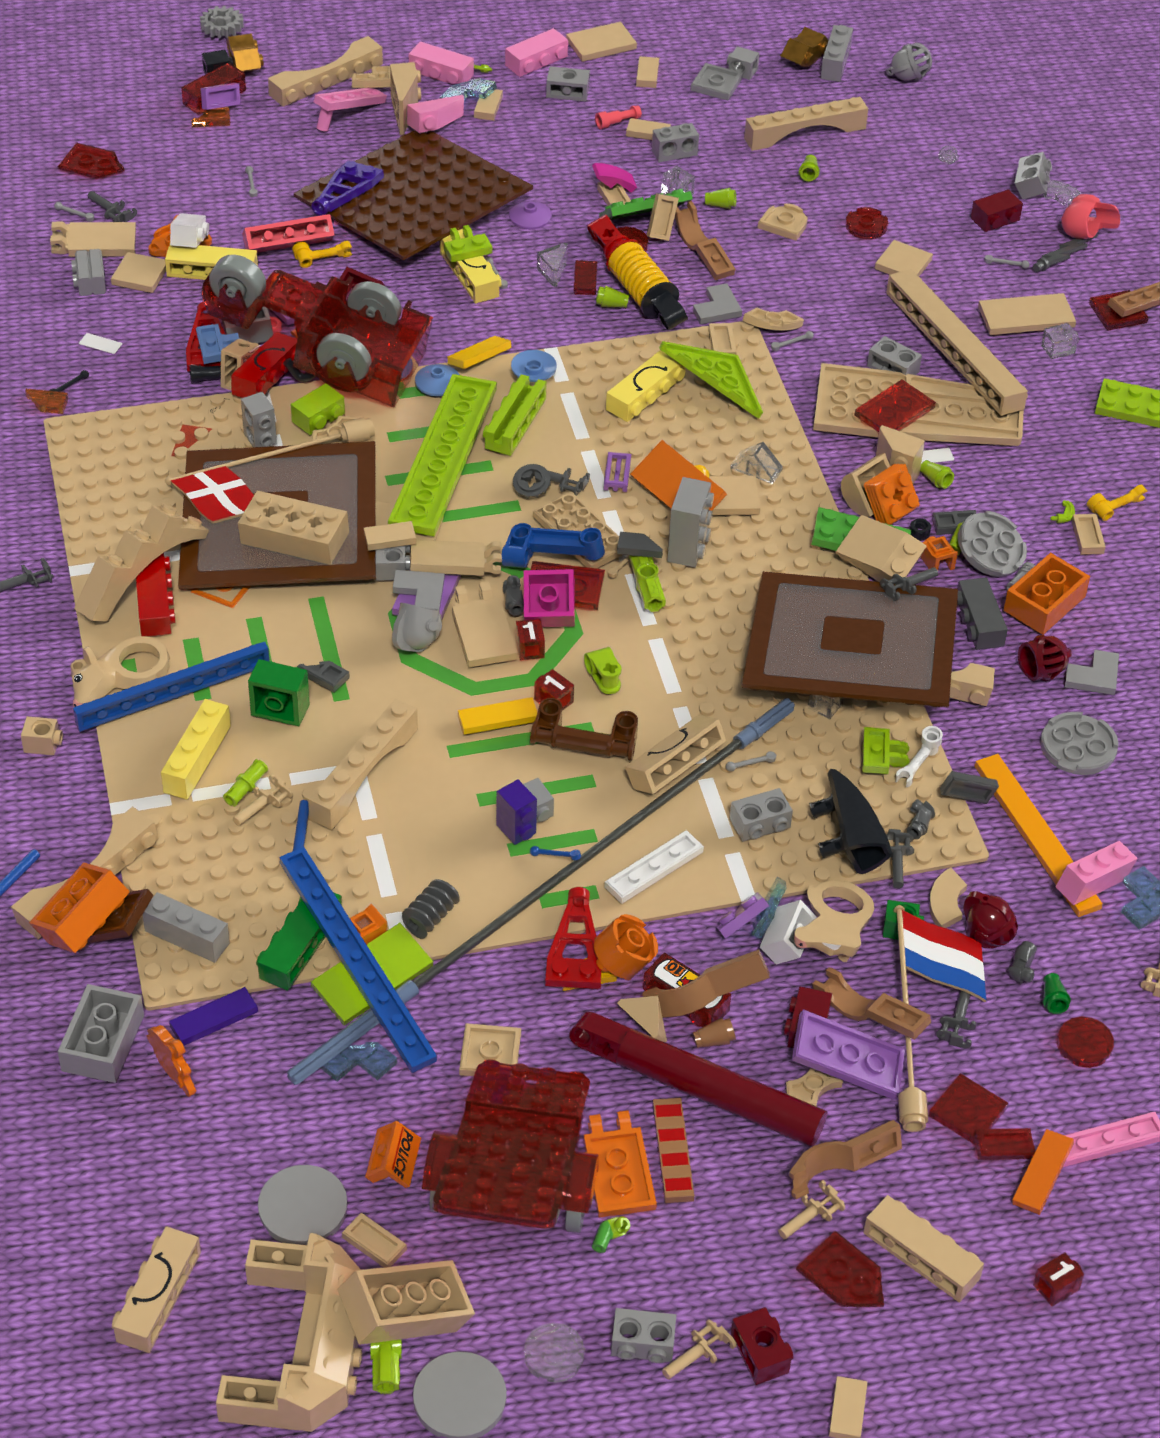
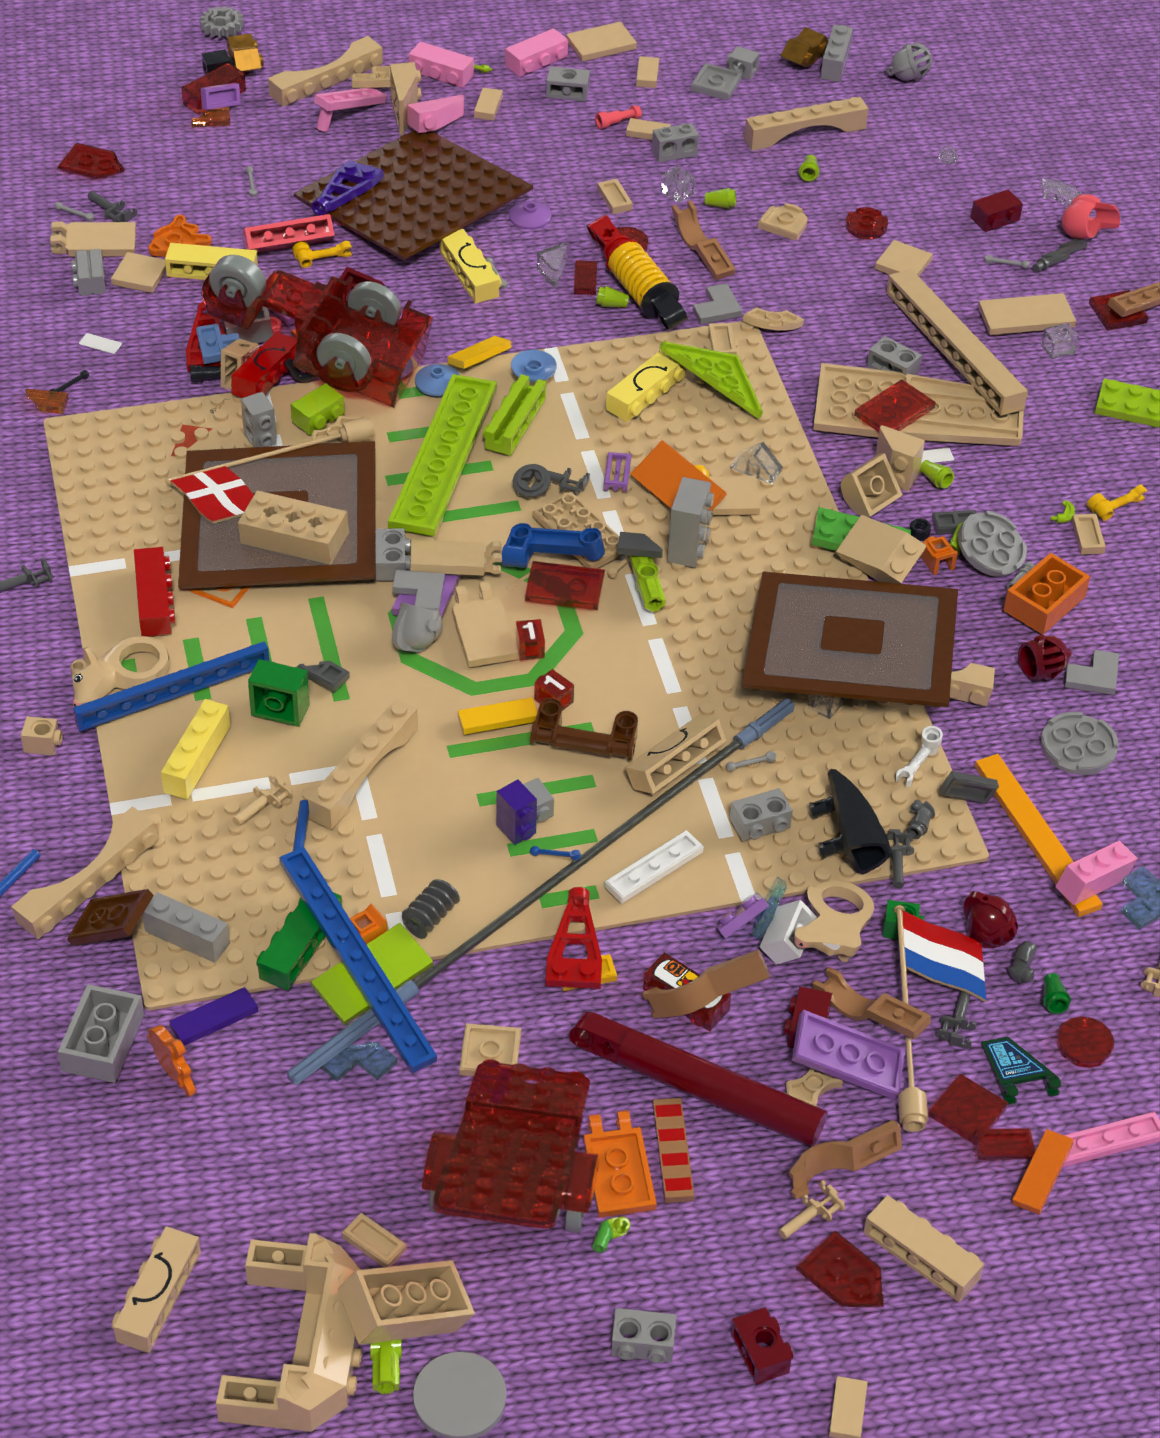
orange brick [29,862,130,953] -> none
tan arch [74,504,209,621] -> none
white brick [170,213,209,248] -> none
lime pin [223,759,268,807] -> none
light grey tile [258,1165,347,1245] -> none
tan tile [364,521,416,551] -> none
orange panel [365,1121,421,1188] -> none
clear light blue tile [440,78,497,100] -> none
lime hinge [444,225,493,263] -> none
dark grey arm [503,575,524,616] -> none
dark pink brick [524,569,575,627] -> none
clear tile [524,1322,585,1383] -> none
lime piece [584,647,622,694] -> none
dark pink slope [592,163,637,193] -> none
orange brick [594,914,658,980] -> none
bright green plate [599,189,693,220] -> none
tan slope [617,996,667,1043] -> none
tan tile [647,193,679,241] -> none
tan piece [662,1319,737,1380] -> none
medium nougat cone [693,1018,736,1048] -> none
light grey hinge [771,331,814,351] -> none
lime hinge [862,727,909,774] -> none
orange brick [864,464,920,525] -> none
dark grey piece [880,567,938,601] -> none
tan tile [929,867,967,928] -> none
dark grey brick [957,577,1008,650] -> none
light grey brick [1015,152,1052,200] -> none
clear red brick [1033,1252,1084,1307] -> none
none -> flag [981,1037,1061,1105]

